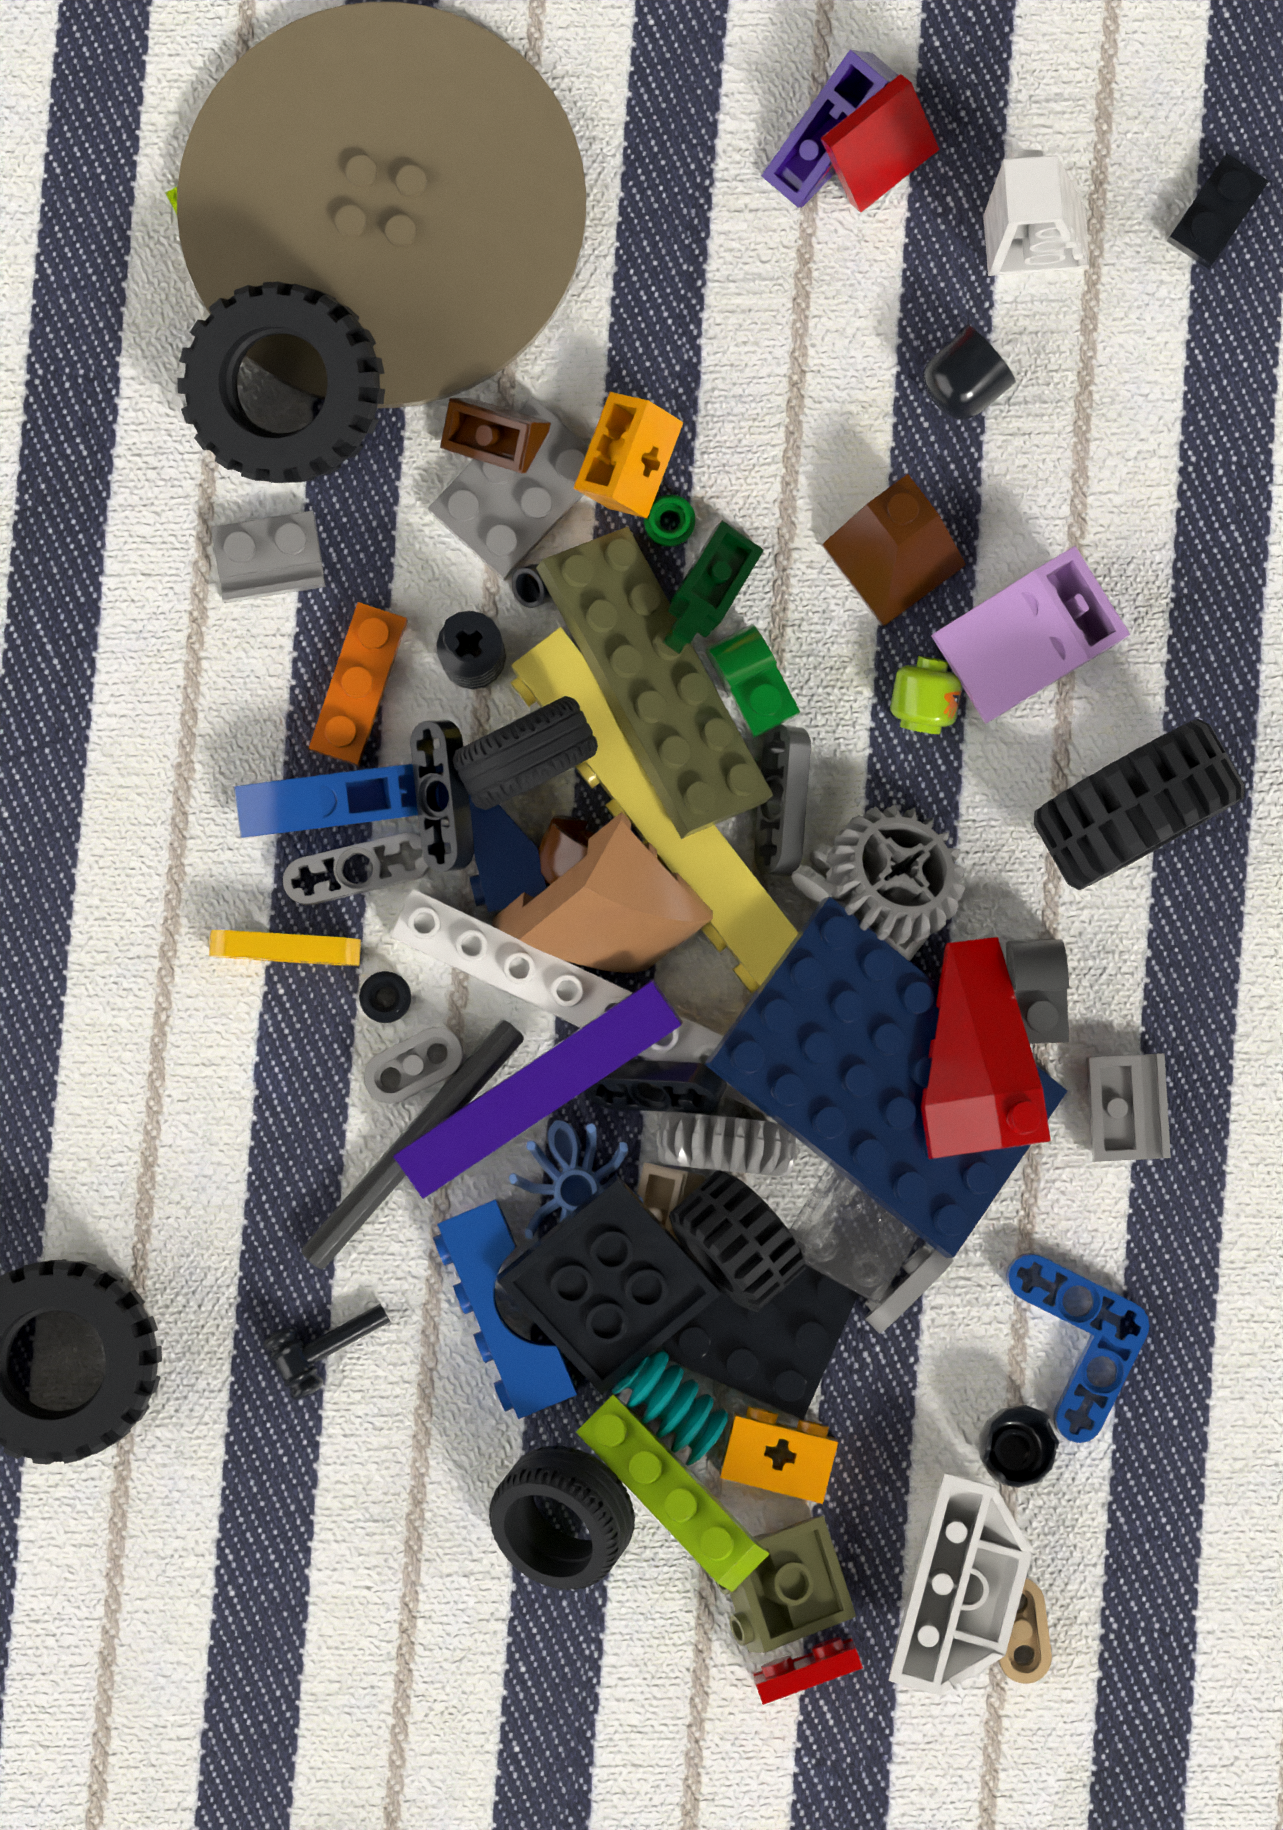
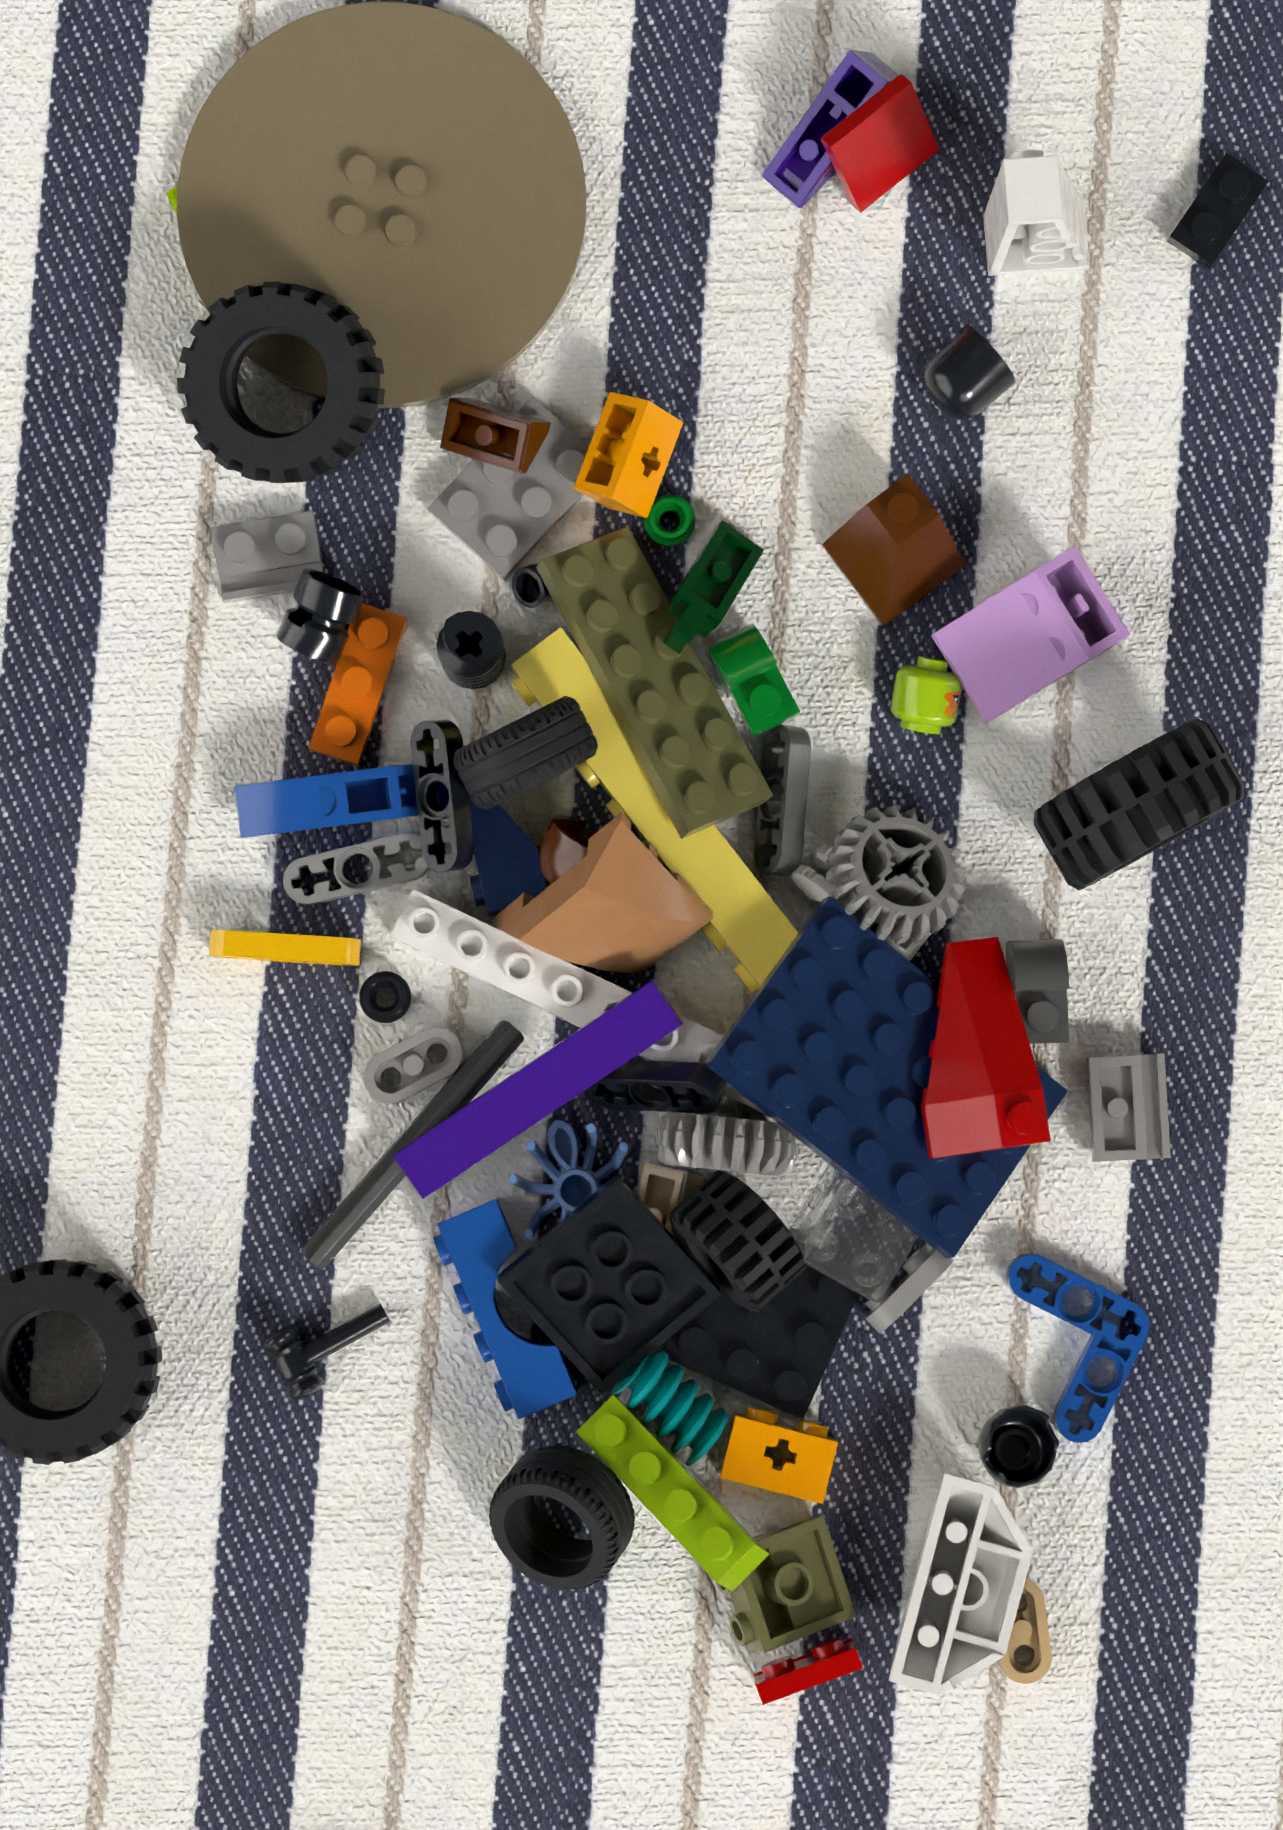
none -> black wheel [276,568,366,663]

